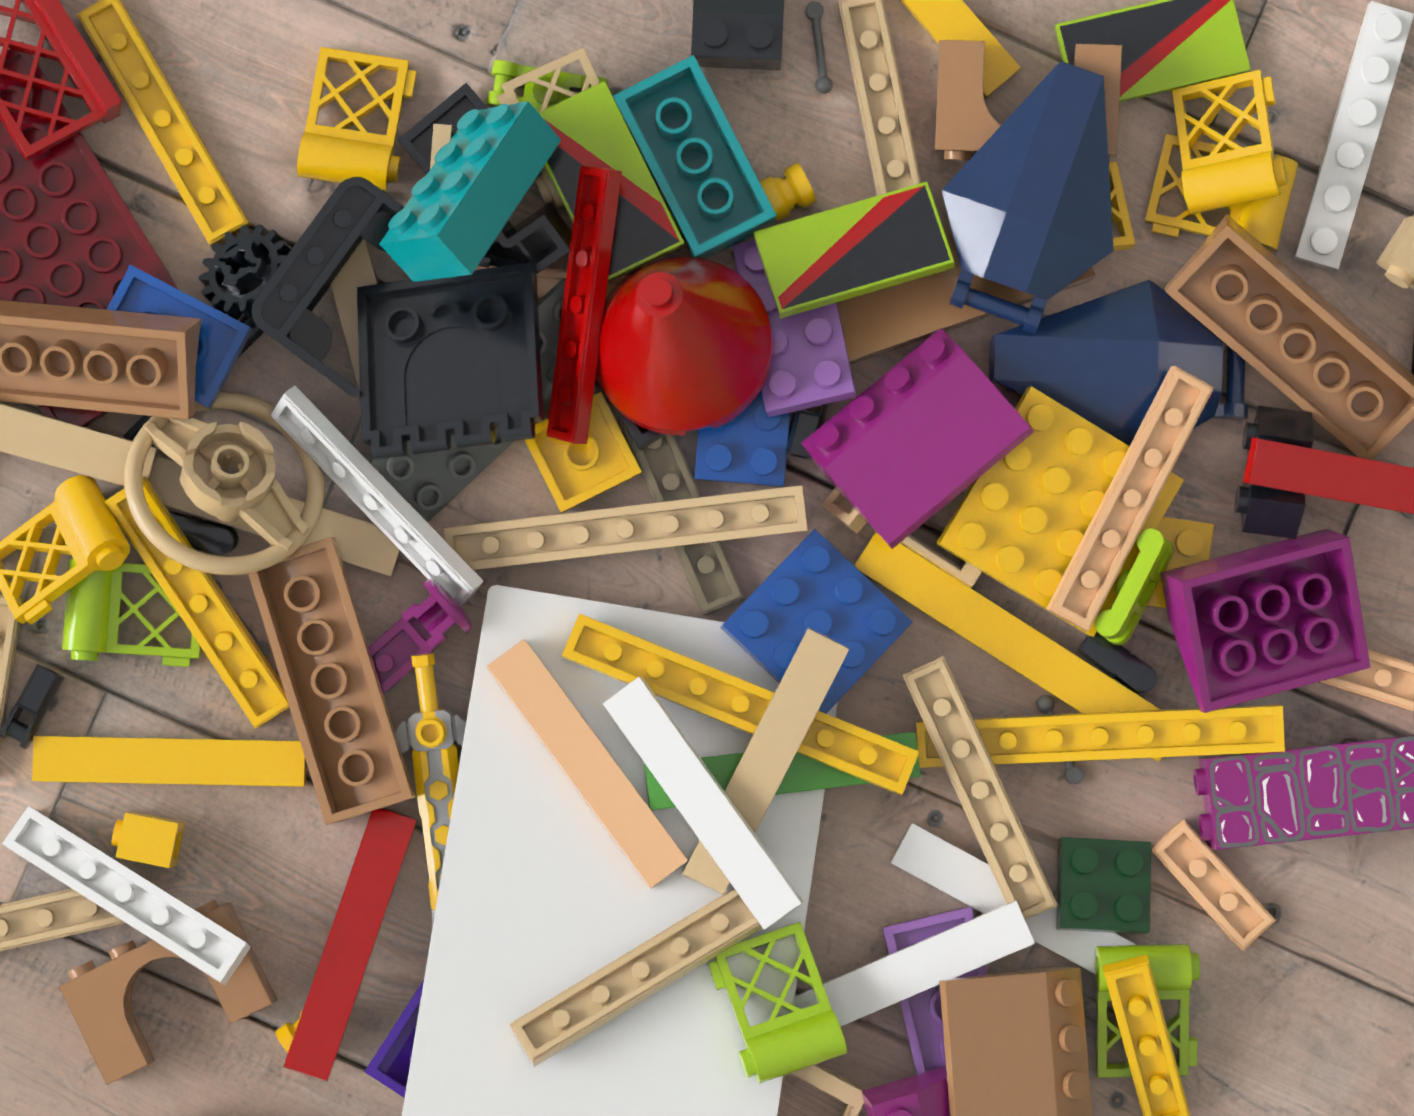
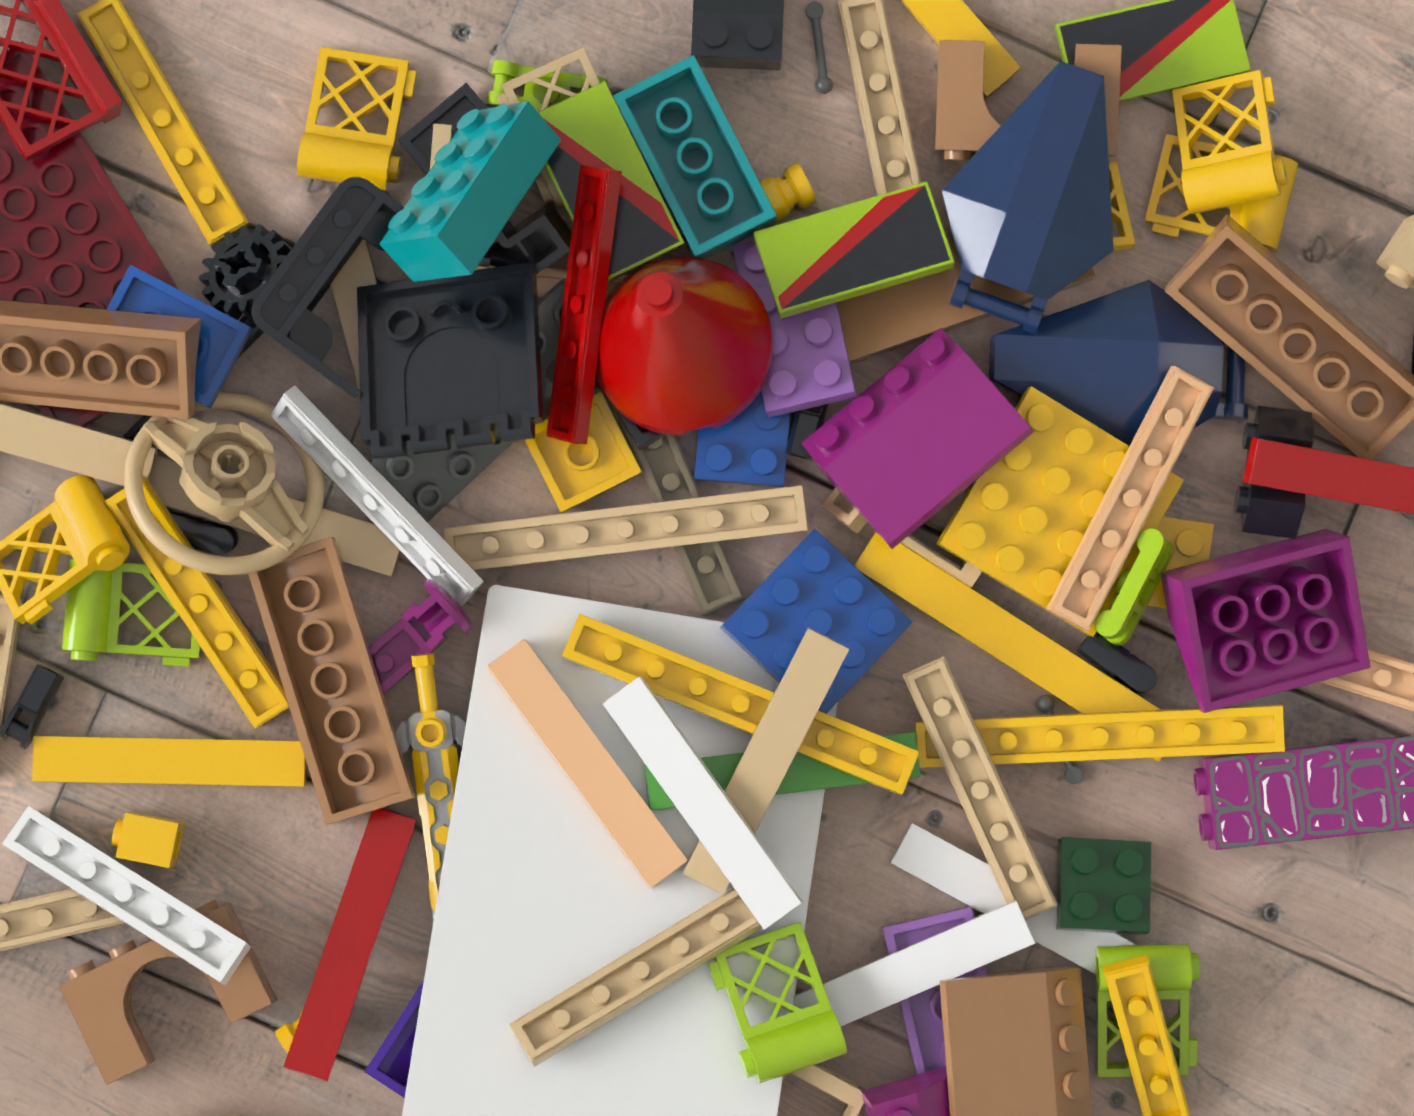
light nougat tile [1151,819,1276,951] -> none
white plate [1292,1,1414,272] -> none

